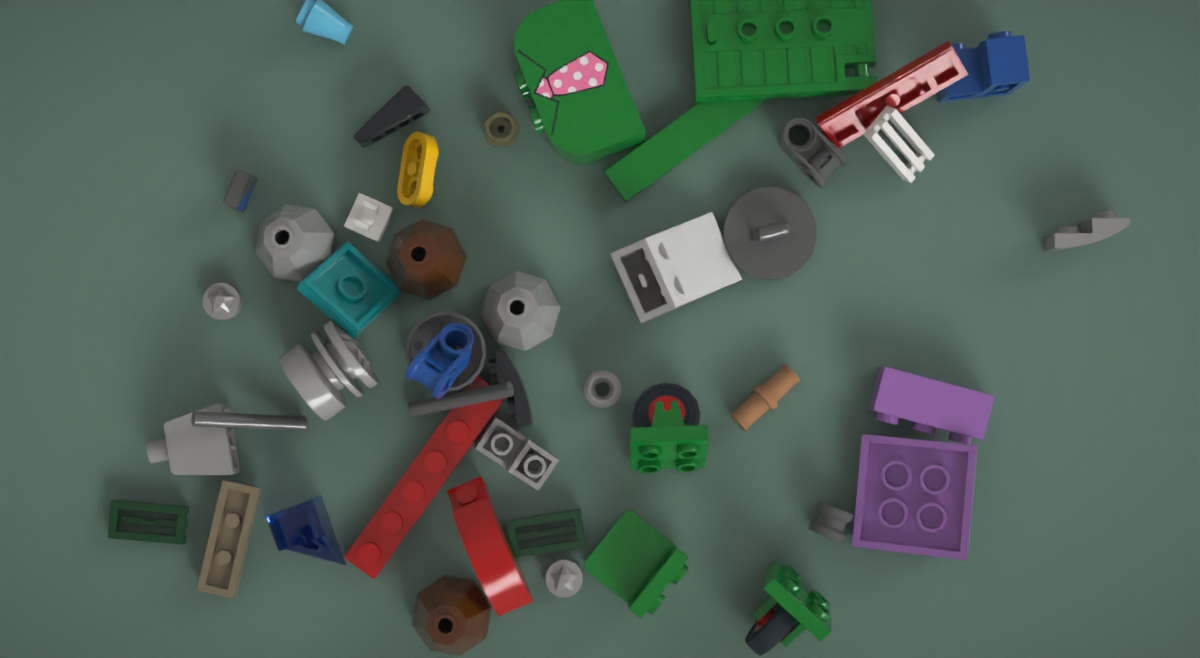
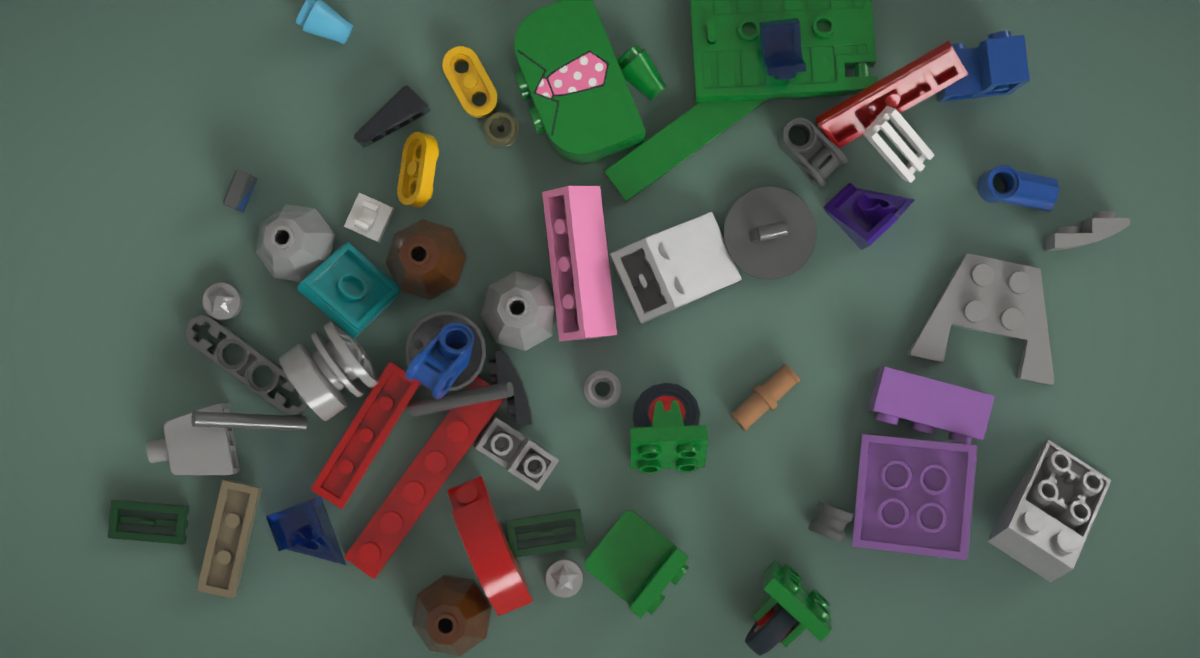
none -> dark grey beam [185,315,309,415]
none -> red plate [310,361,421,509]
none -> yellow plate [442,46,498,118]
none -> bright pink brick [542,186,617,341]
none -> green cone [617,44,667,100]
none -> clear blue bracket [759,18,806,80]
none -> dark purple slope [823,183,915,250]
none -> light grey wing [908,253,1054,385]
none -> blue piece [977,165,1059,212]
none -> light grey slope [987,440,1111,583]

